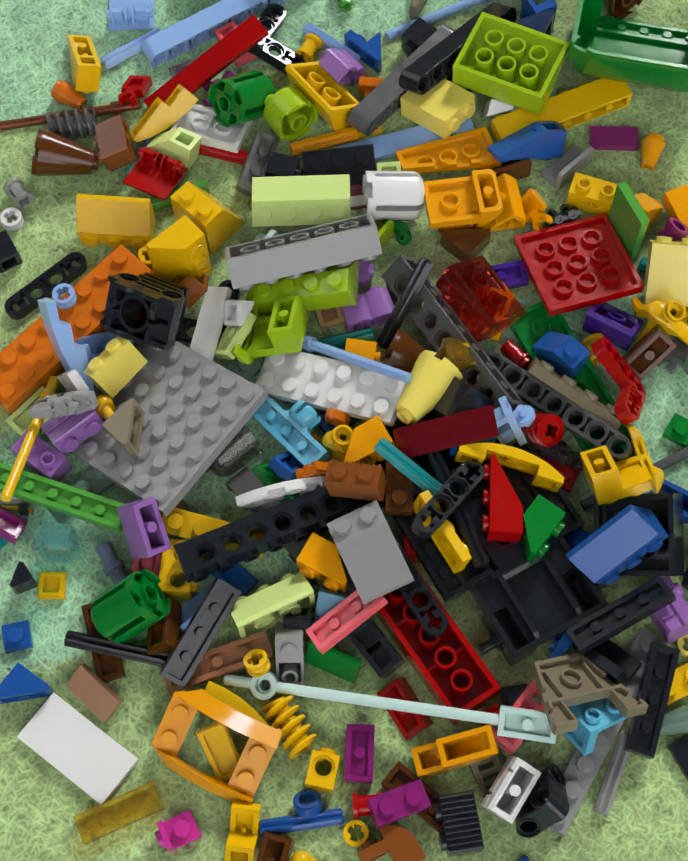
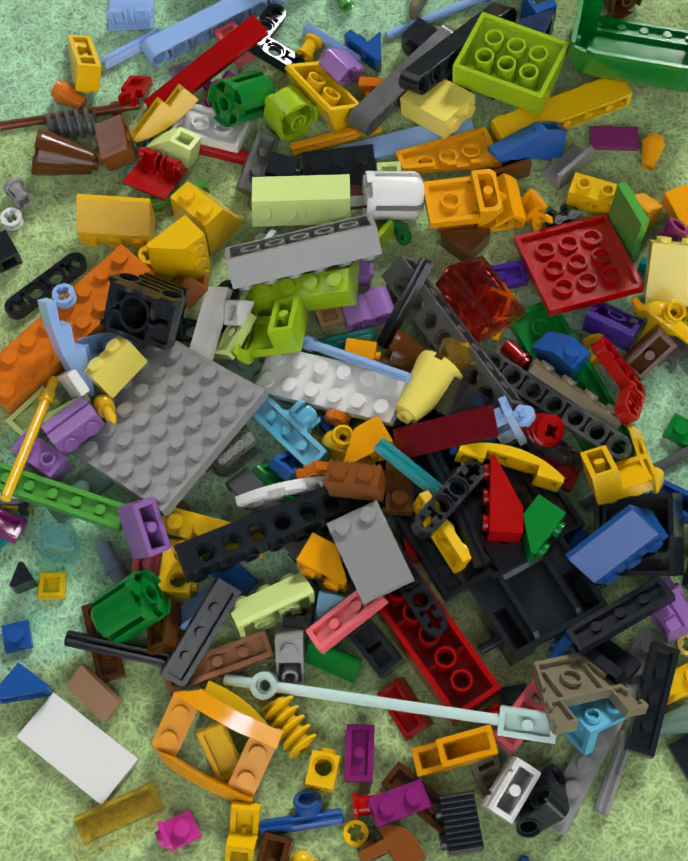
light grey hinge [29,391,98,419] -> none
dark tan slope [102,398,145,458] -> none
yellow bush [243,649,271,677] -> none
white slope [482,99,514,119] -> none

